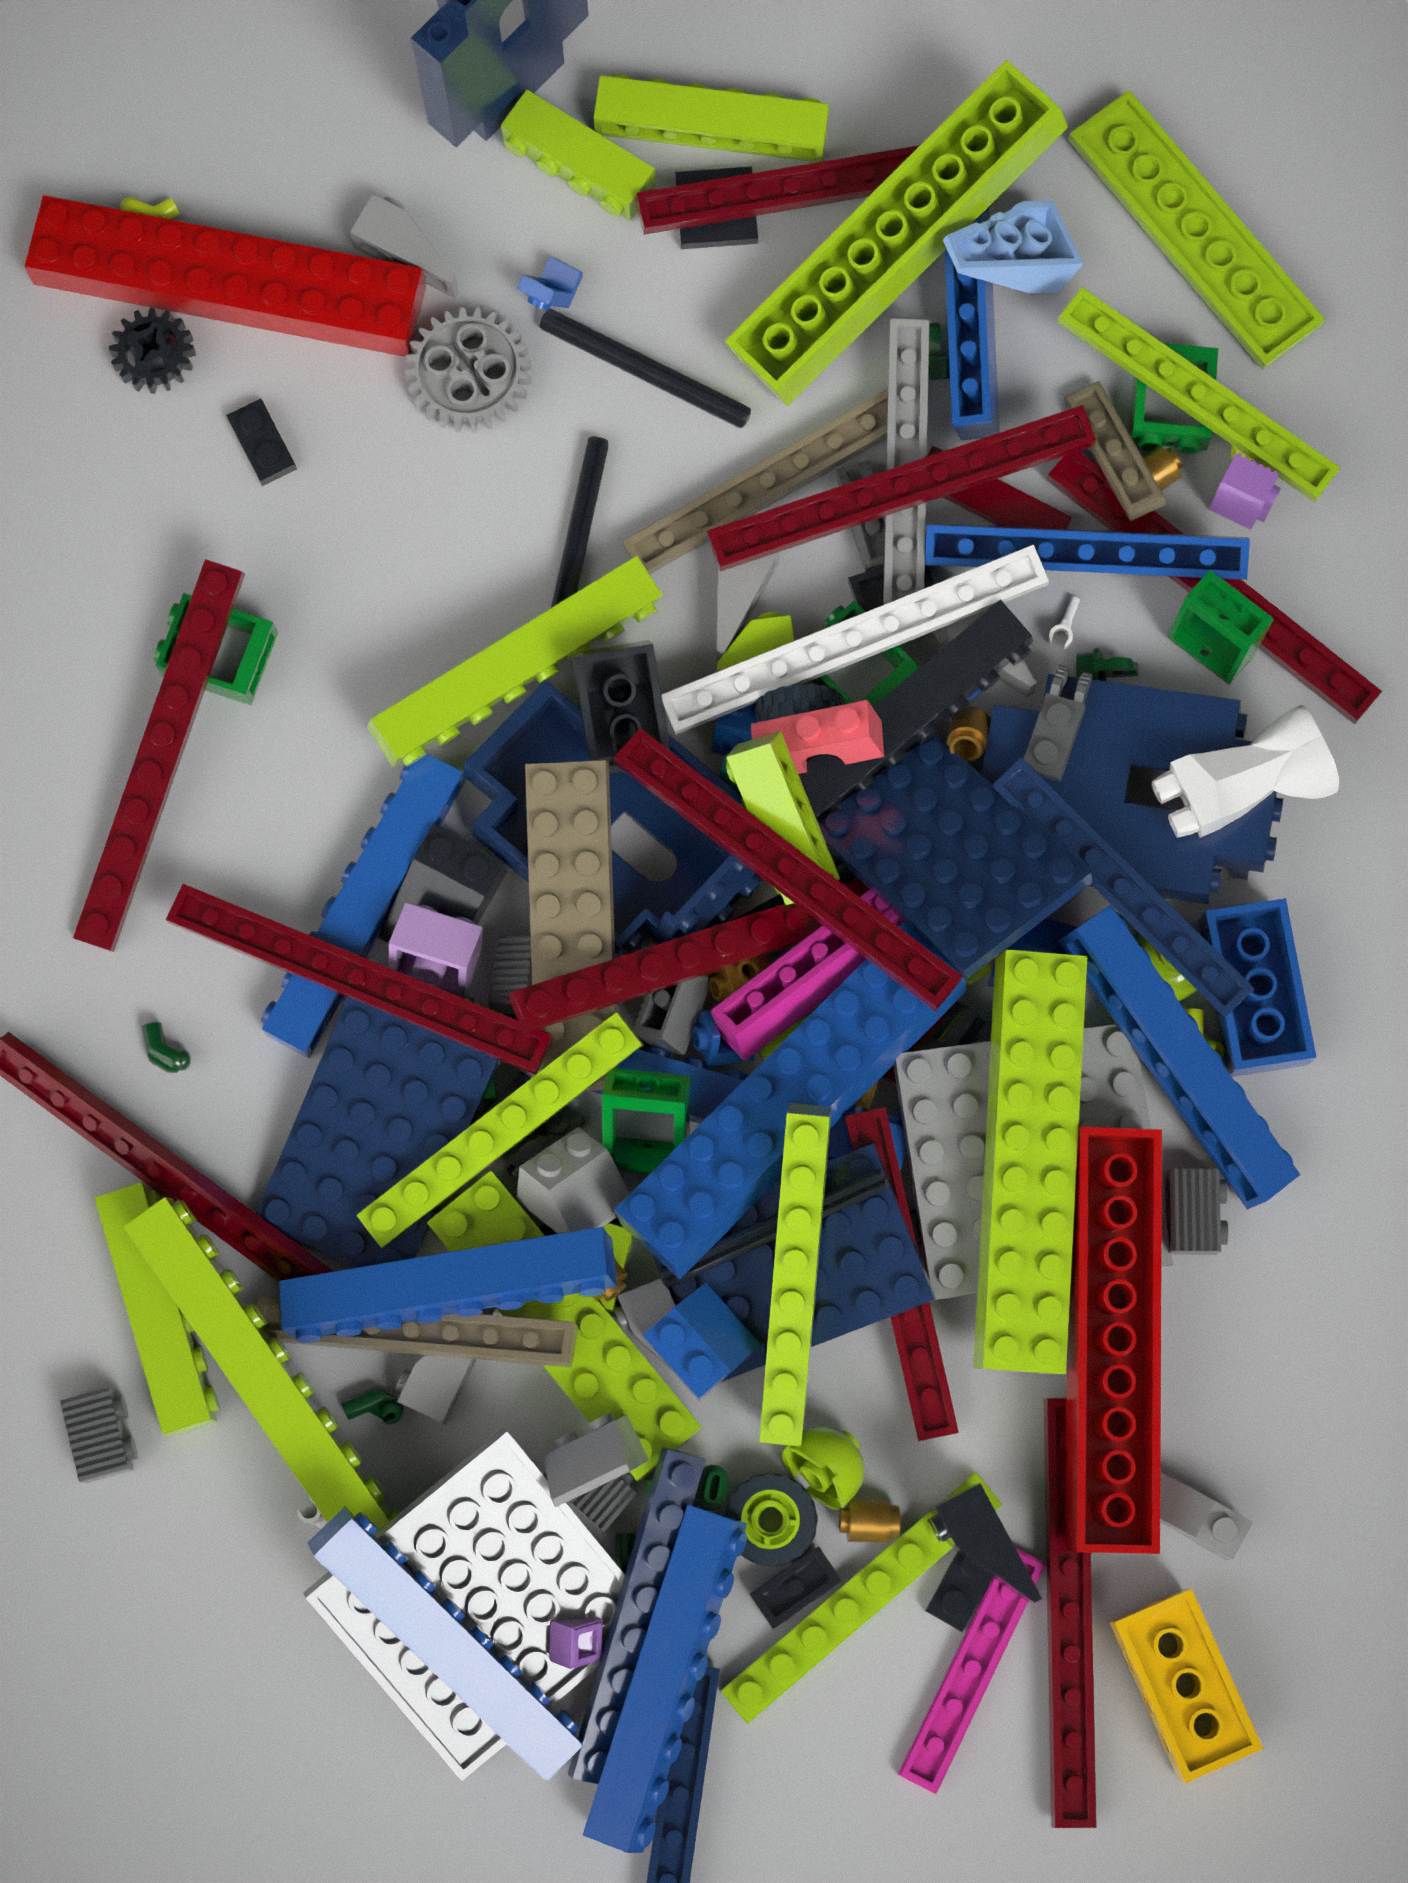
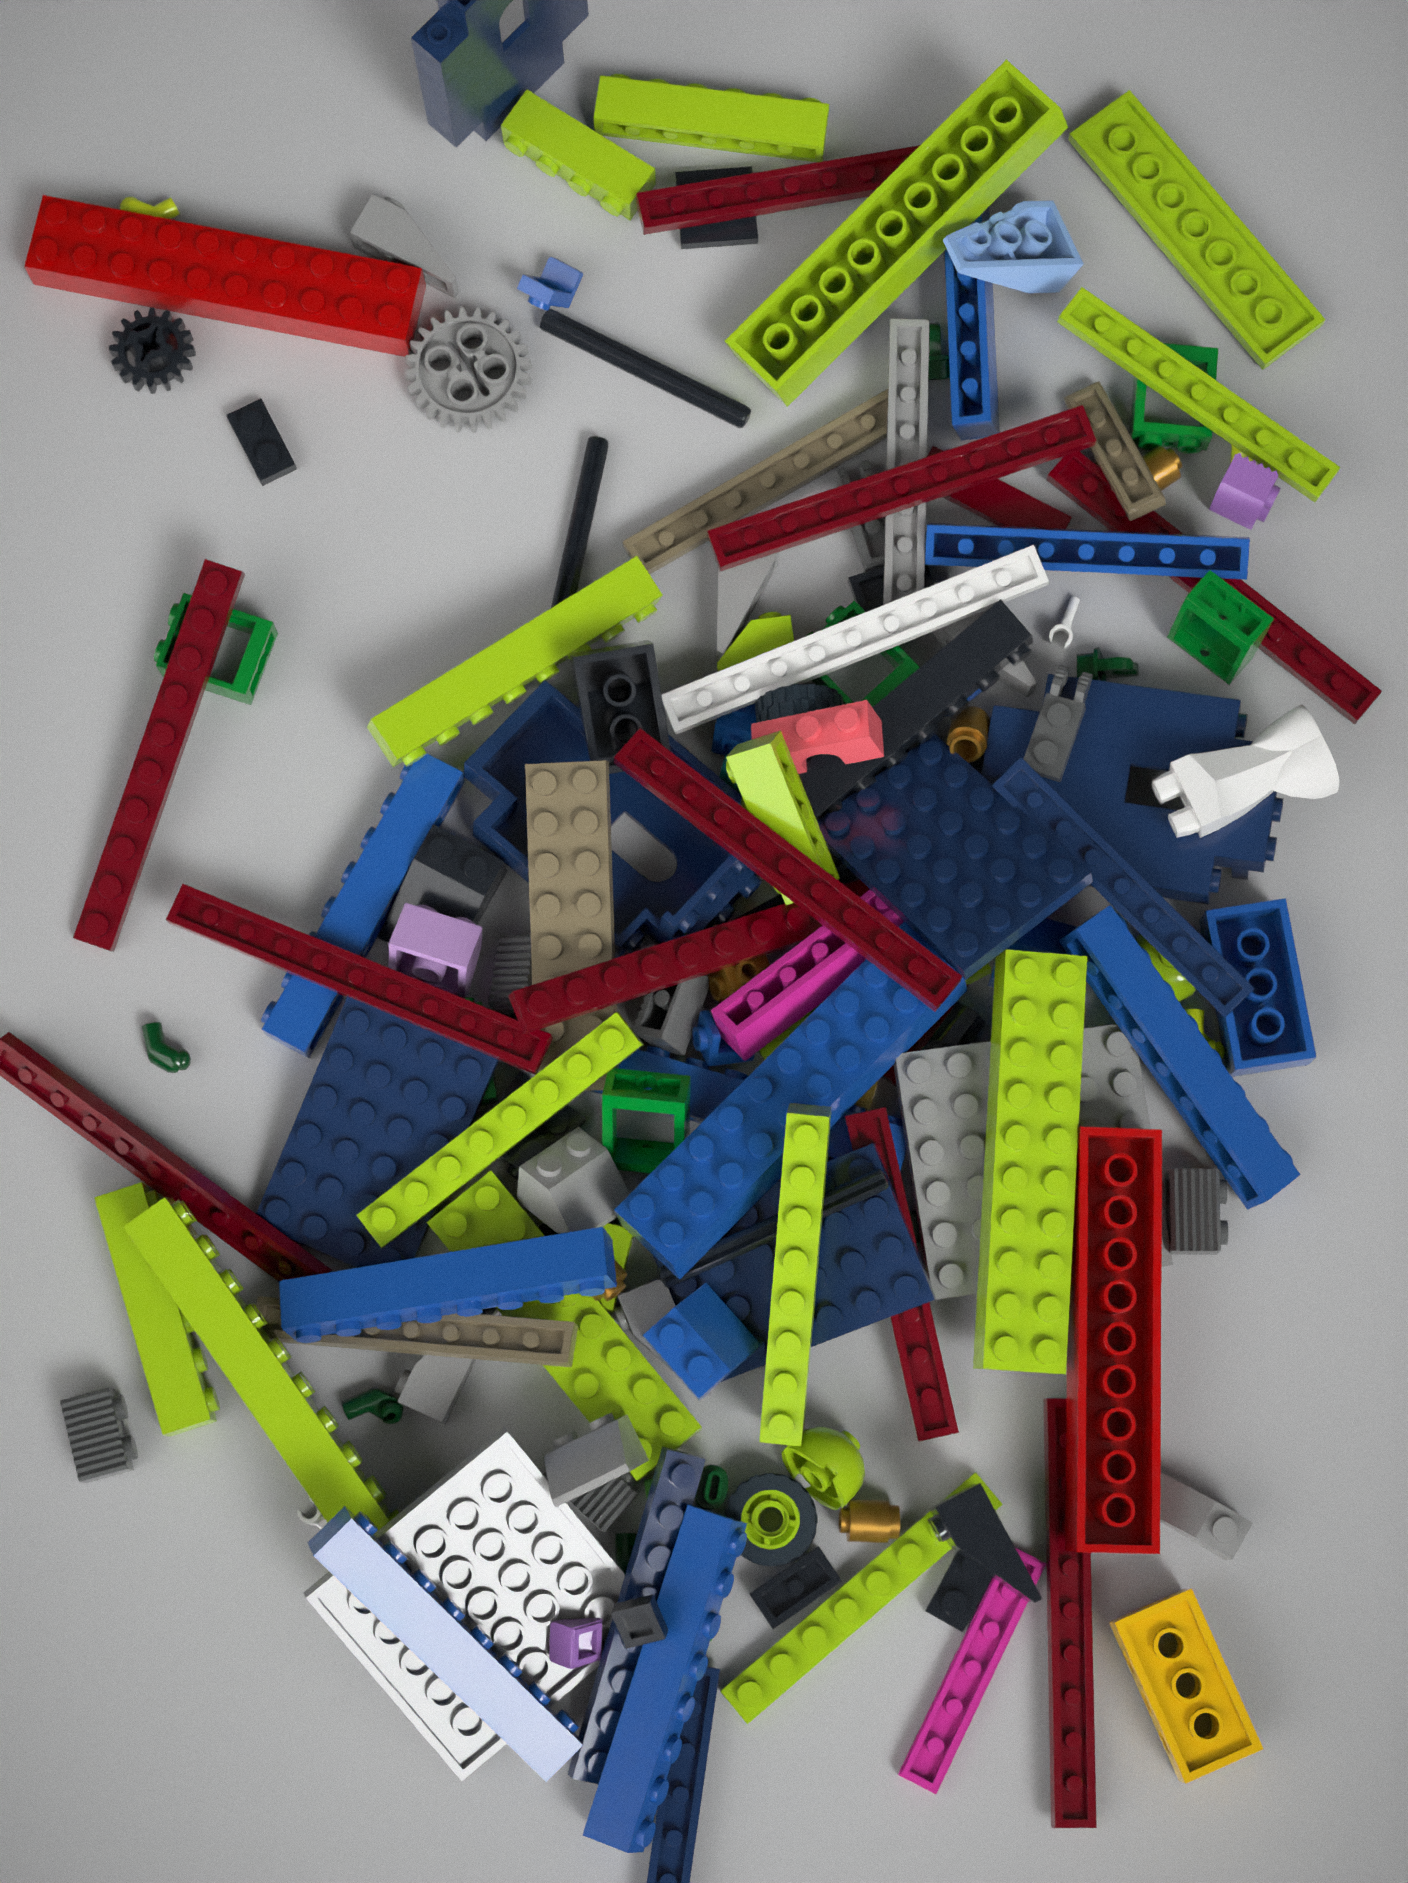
none -> black plate [611,1594,668,1649]

